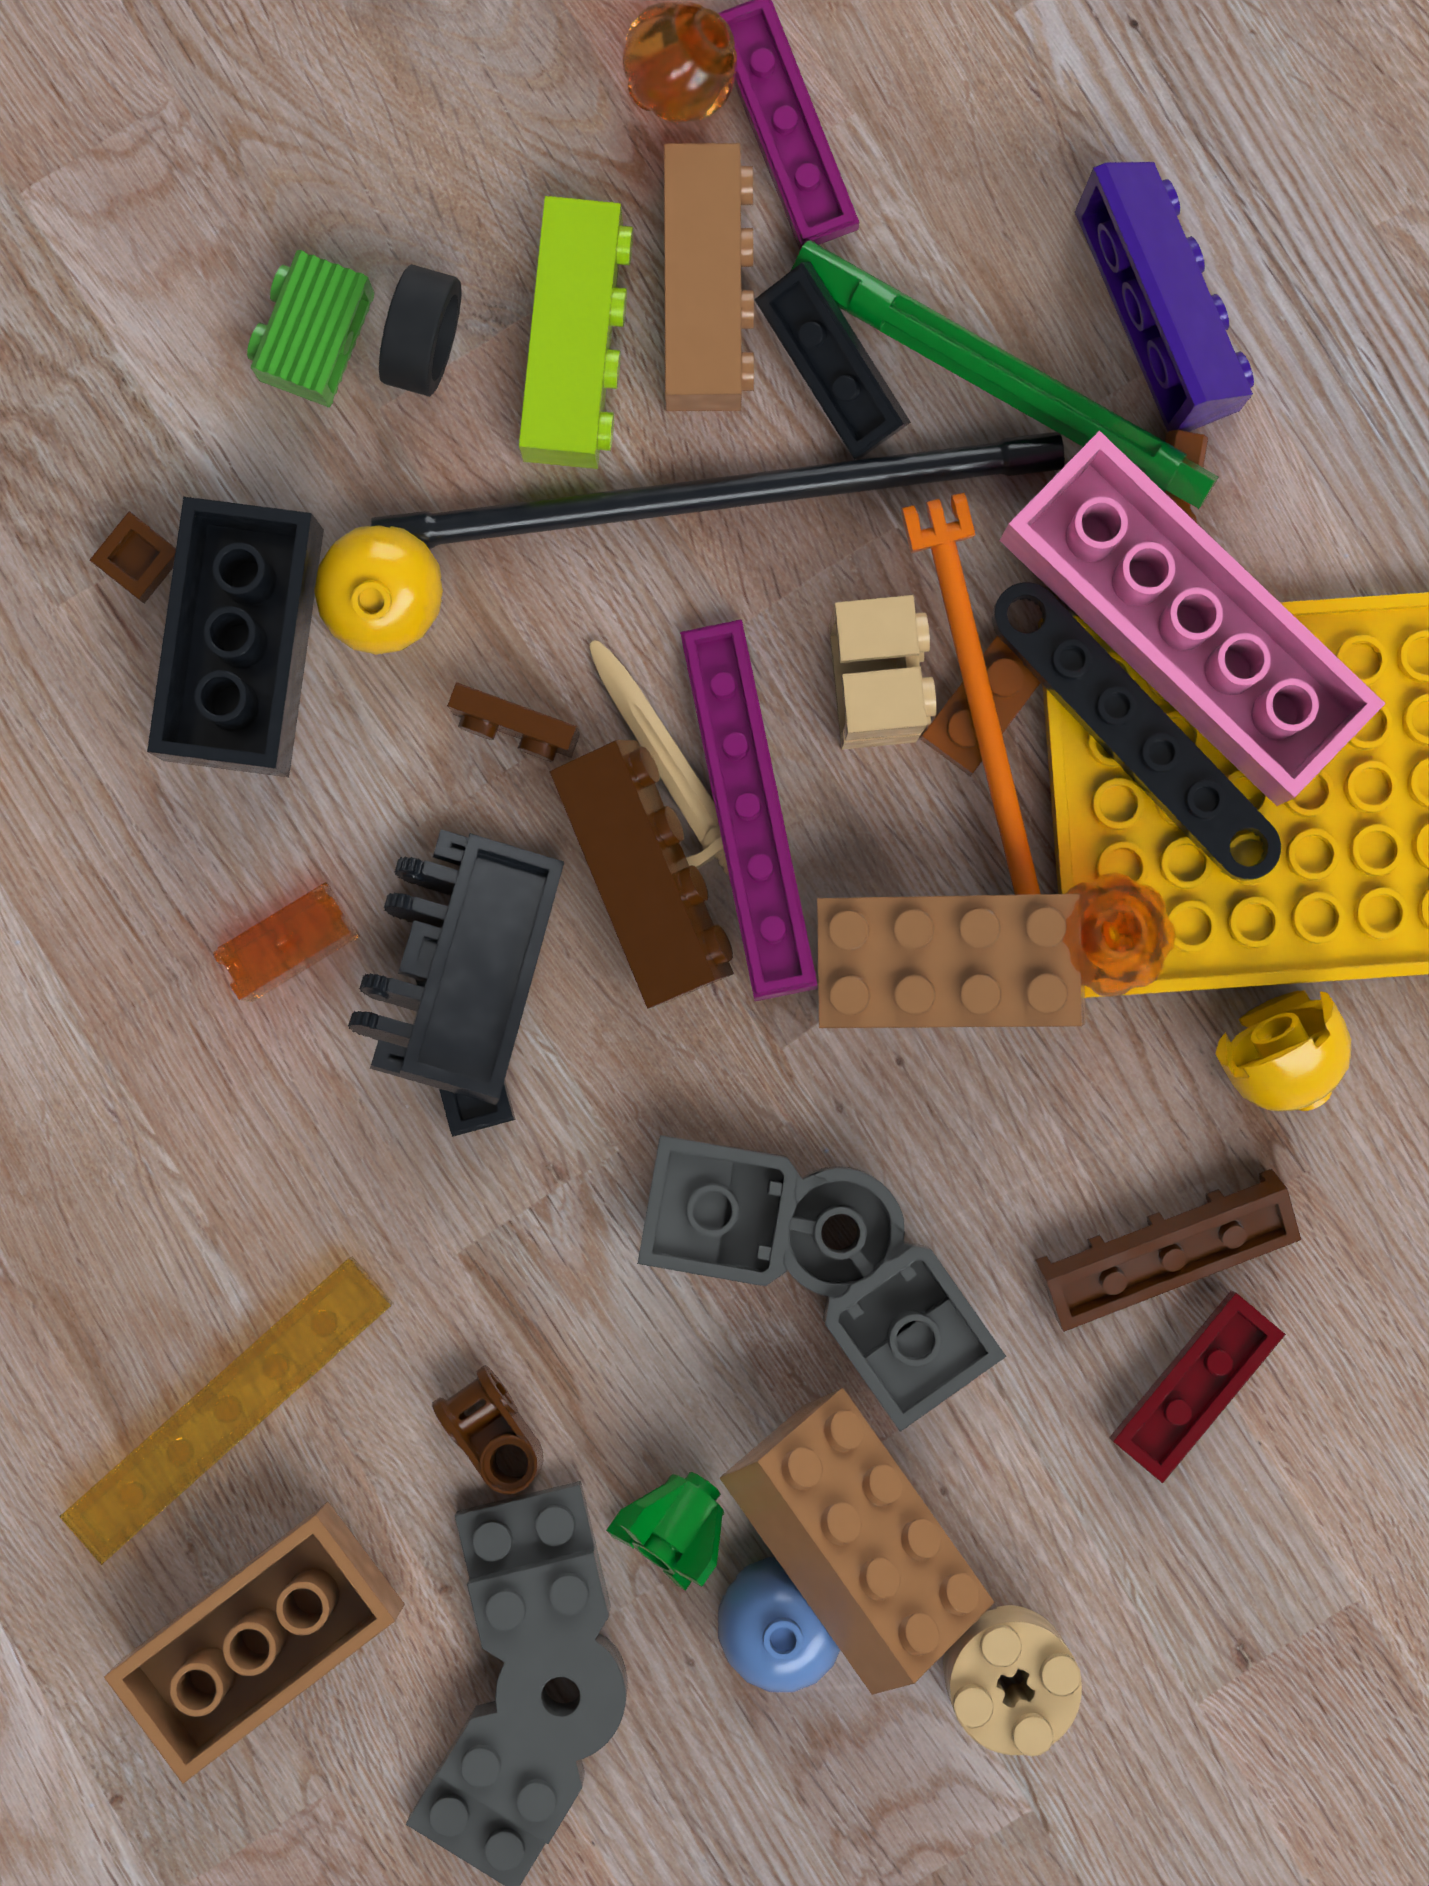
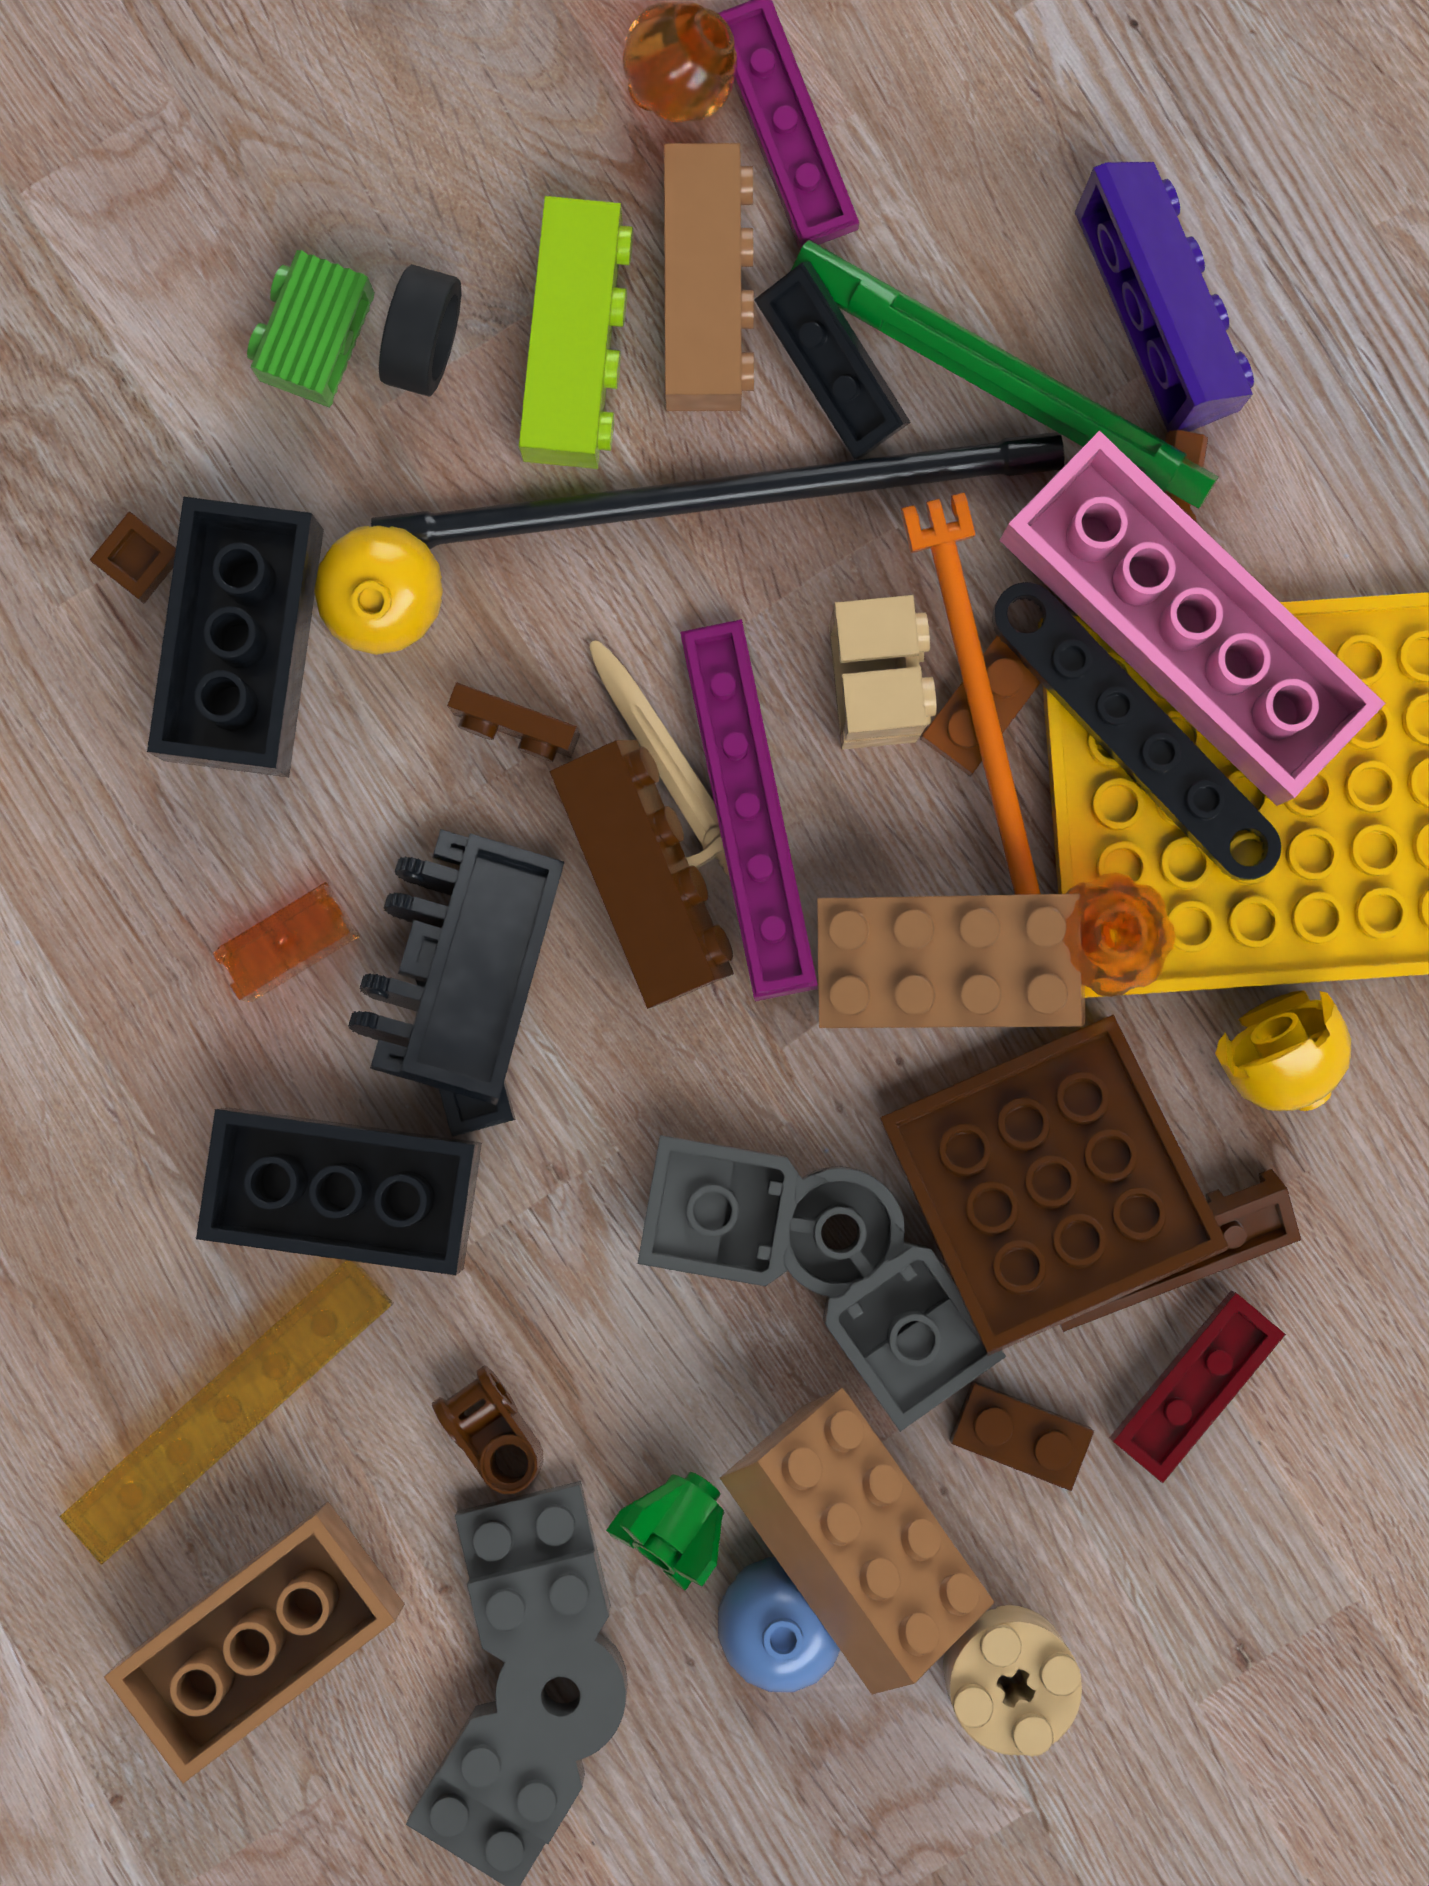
none -> black brick [196,1108,482,1275]
none -> reddish brown plate [880,1014,1229,1356]
none -> reddish brown plate [949,1381,1094,1491]

